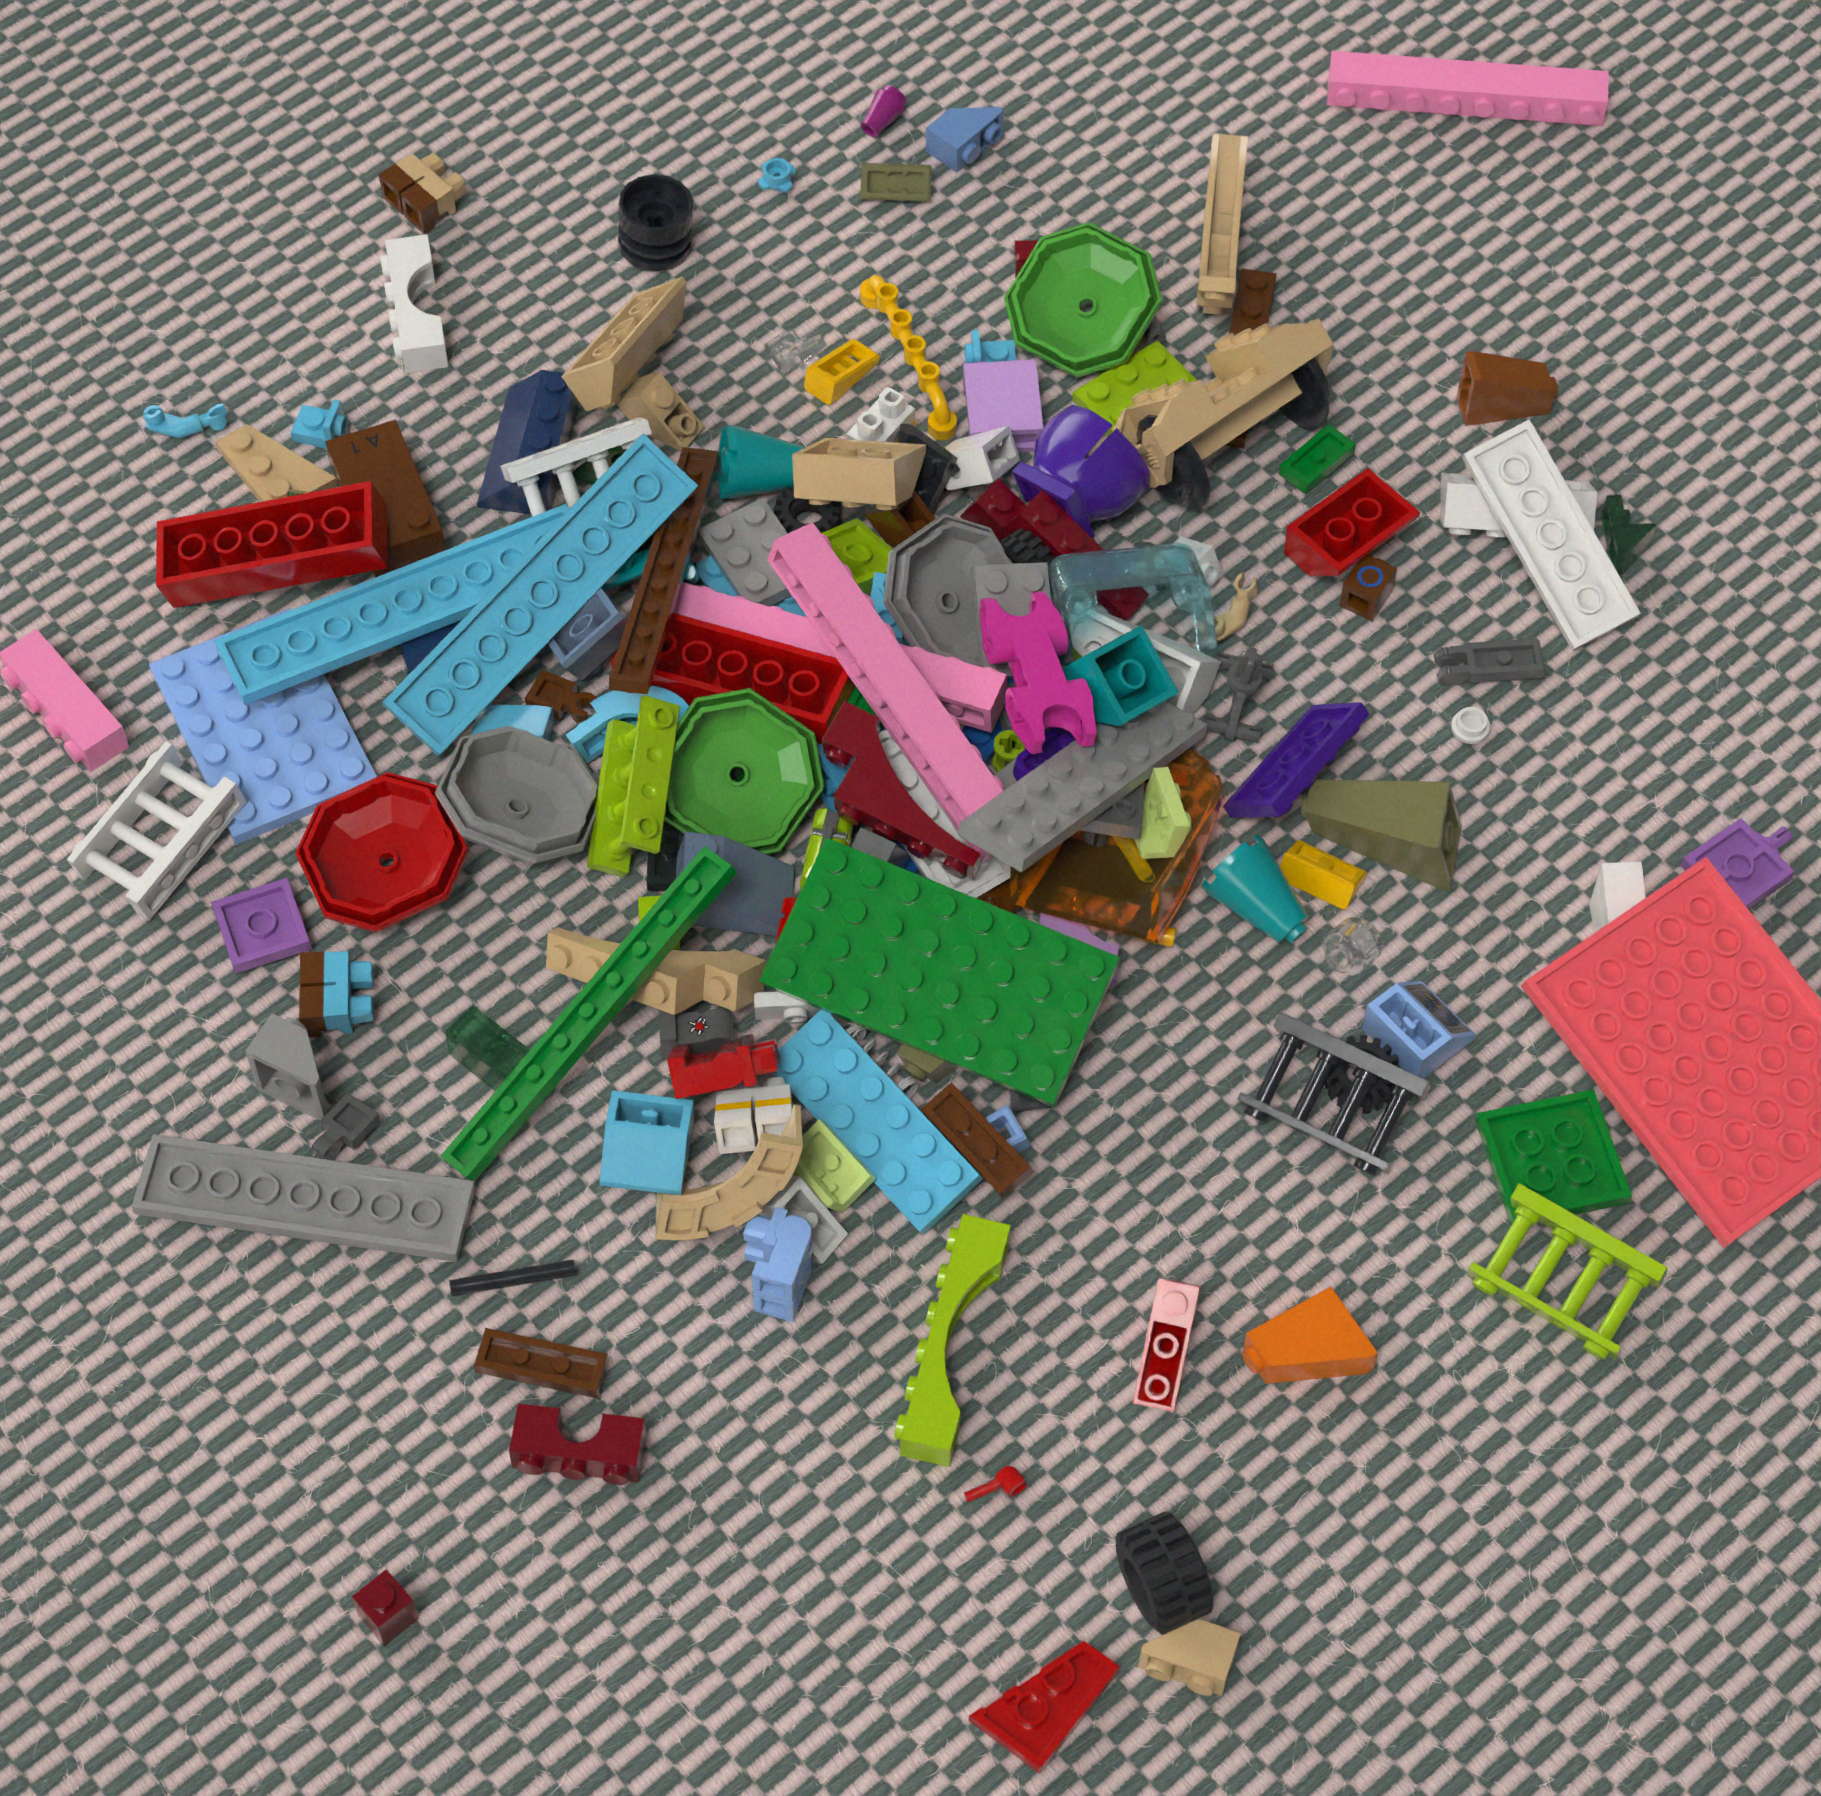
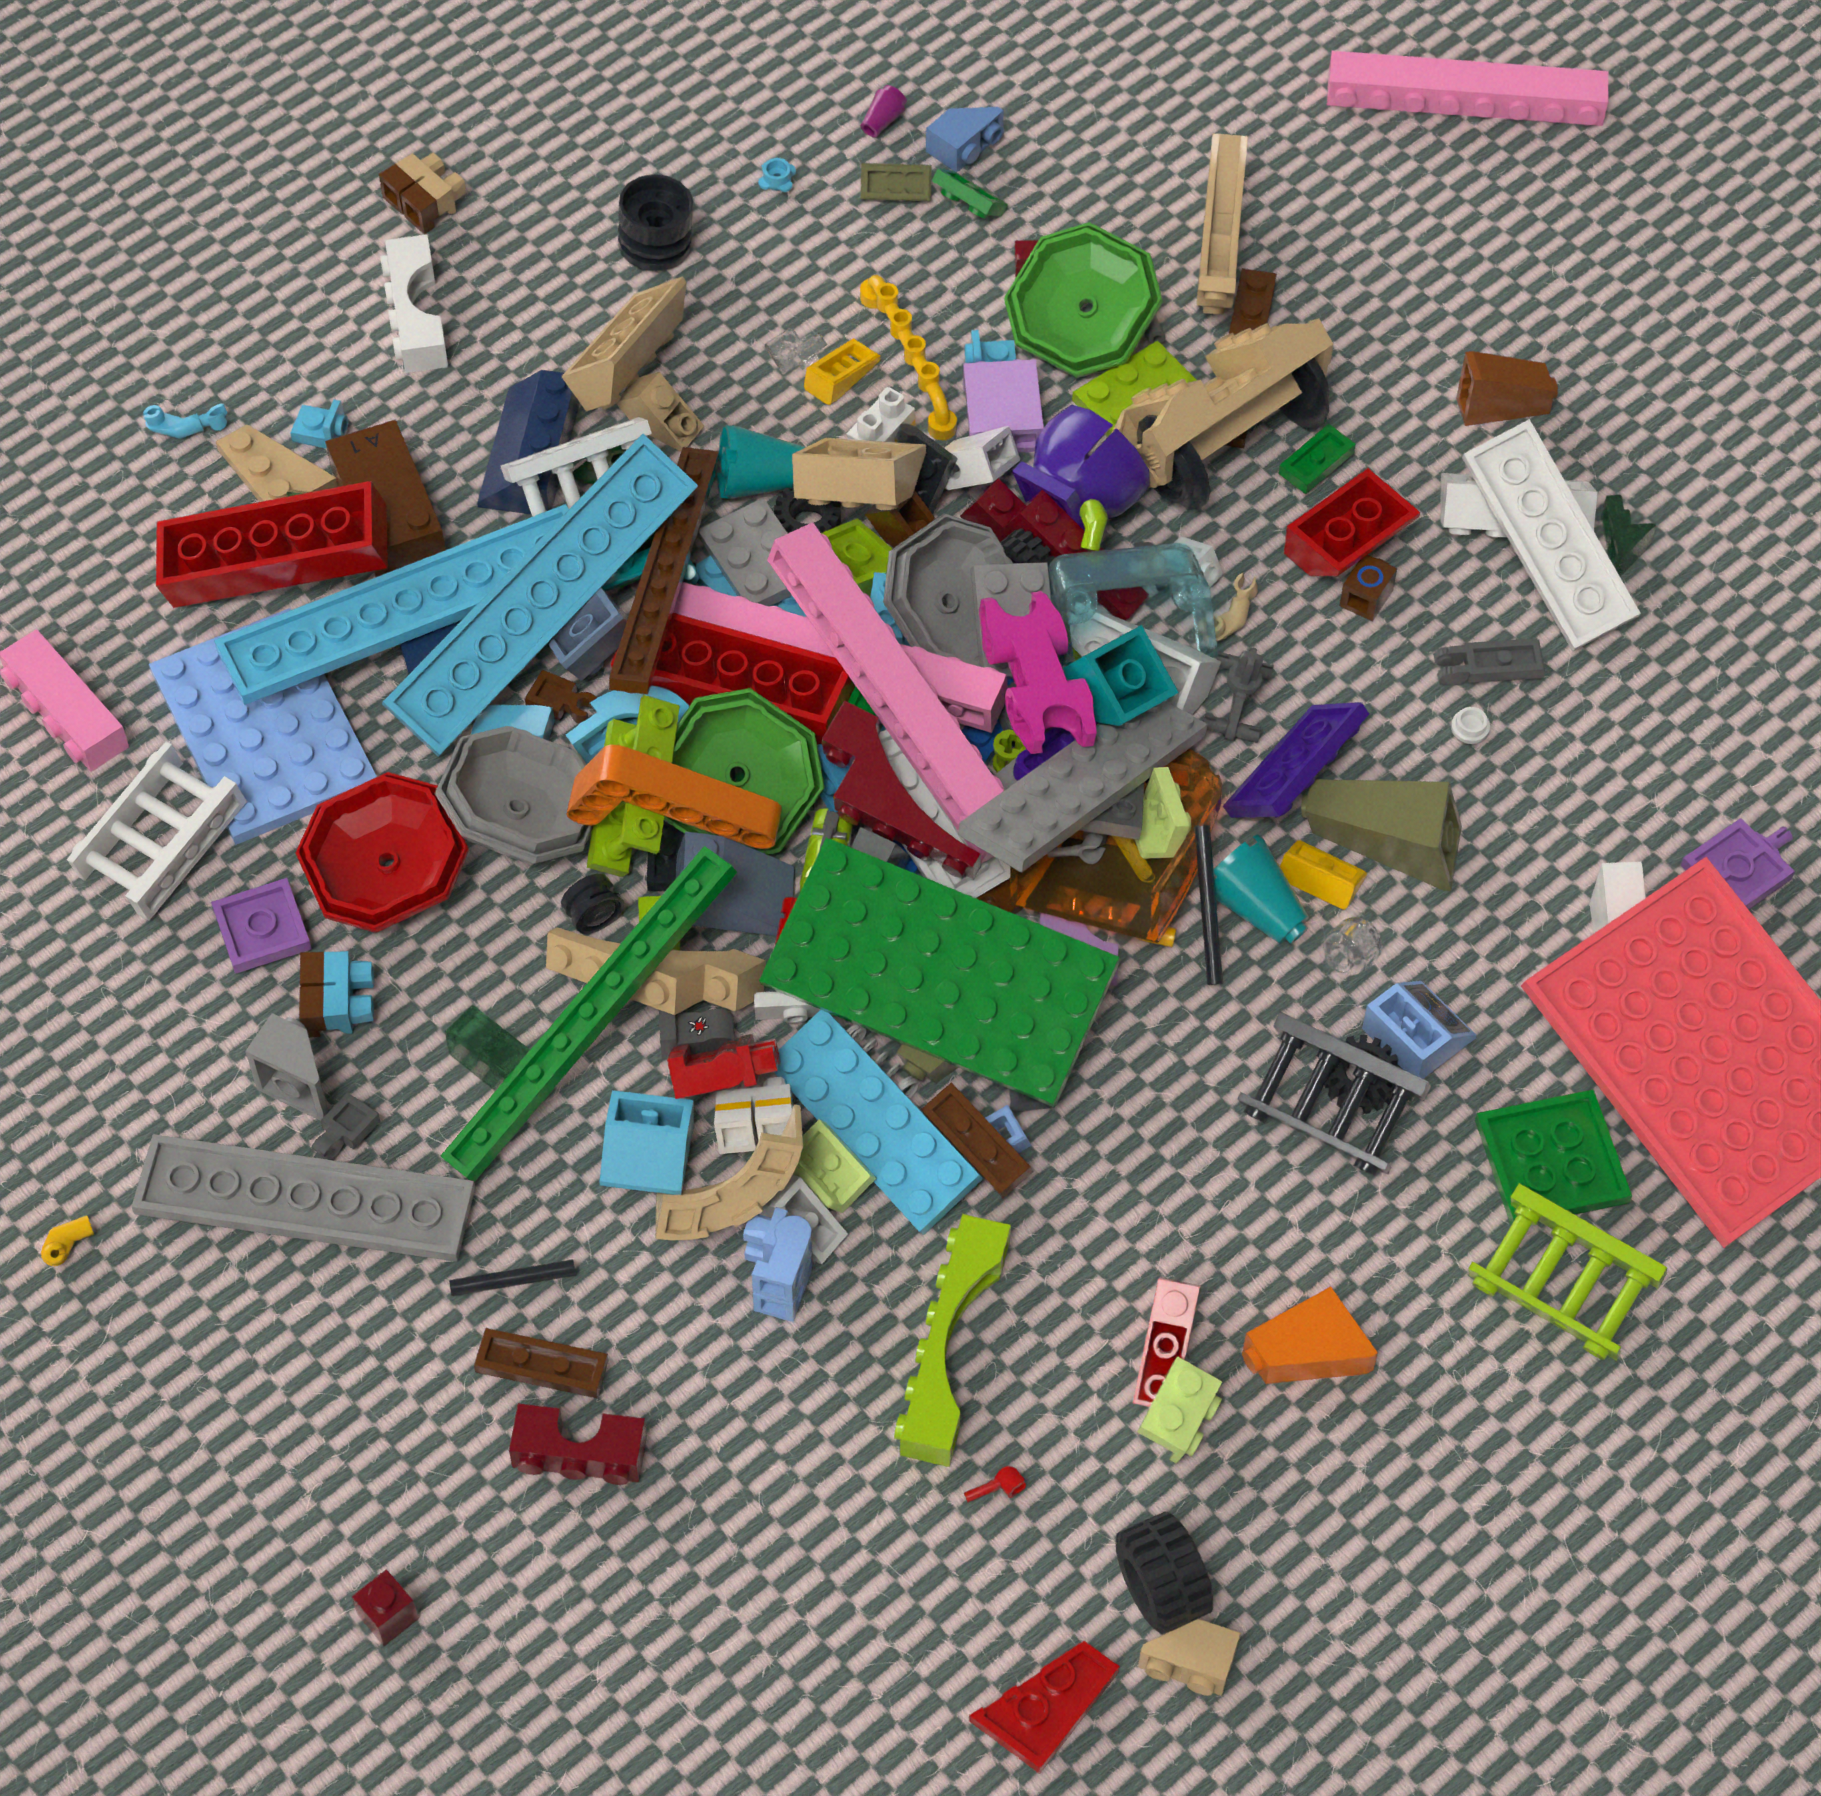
none -> yellow arm [41,1215,94,1266]
none -> black wheel [561,873,624,934]
none -> orange beam [566,745,782,849]
none -> green plate [932,169,1008,219]
none -> light grey hand [1048,833,1105,864]
none -> lime arm [1079,499,1108,552]
none -> yellowish green bracket [1137,1356,1222,1464]
none -> black bar [1194,825,1223,985]

